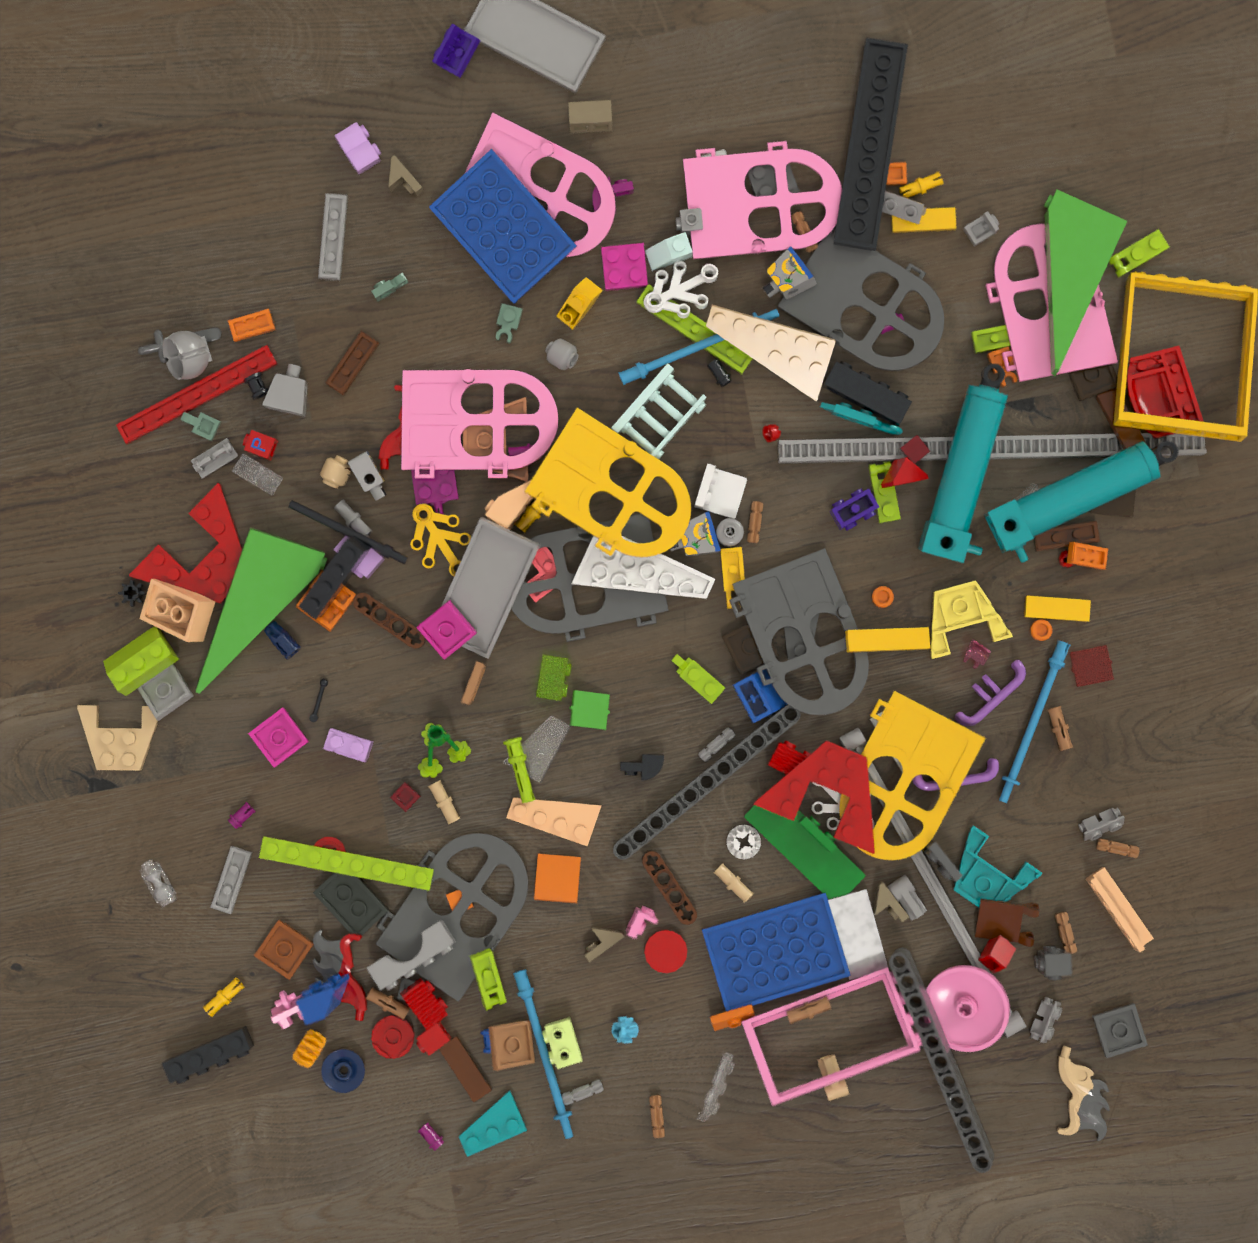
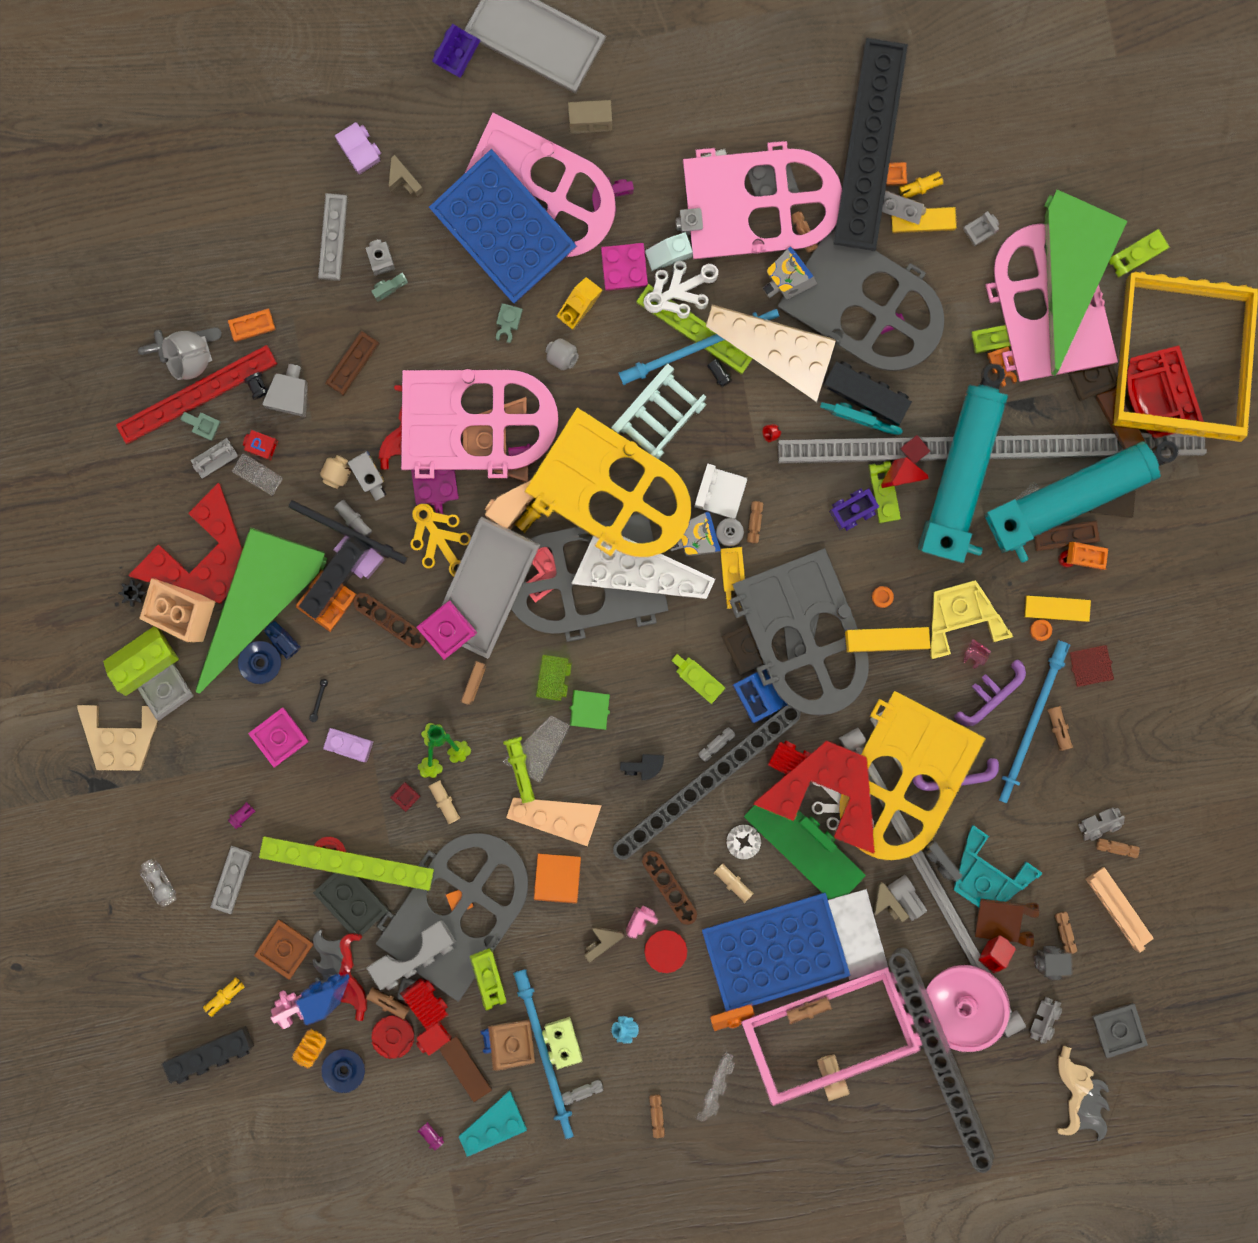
none -> dark blue dish [238,641,281,684]
none -> light grey brick [366,240,395,275]

